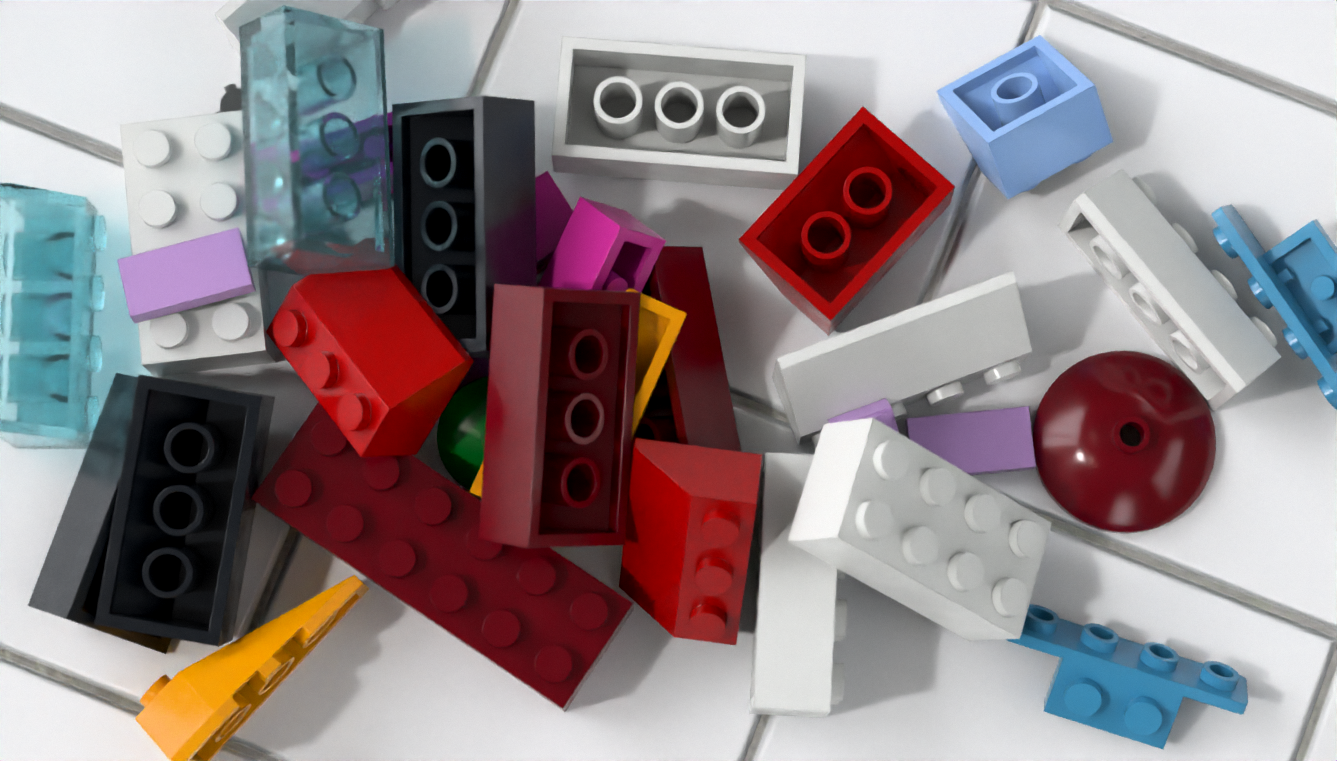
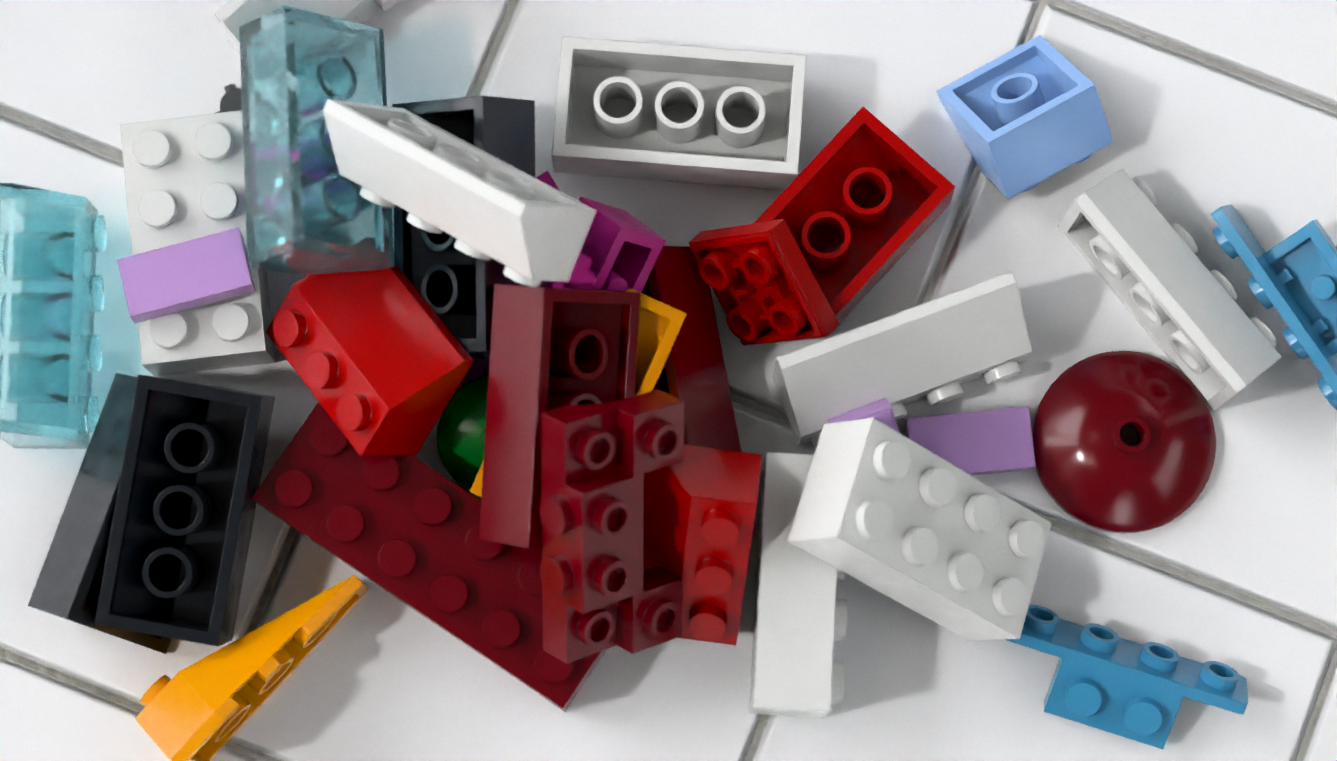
none -> white slope [323,99,597,288]
none -> dark red bracket [539,389,684,663]
none -> red tile [688,219,840,346]

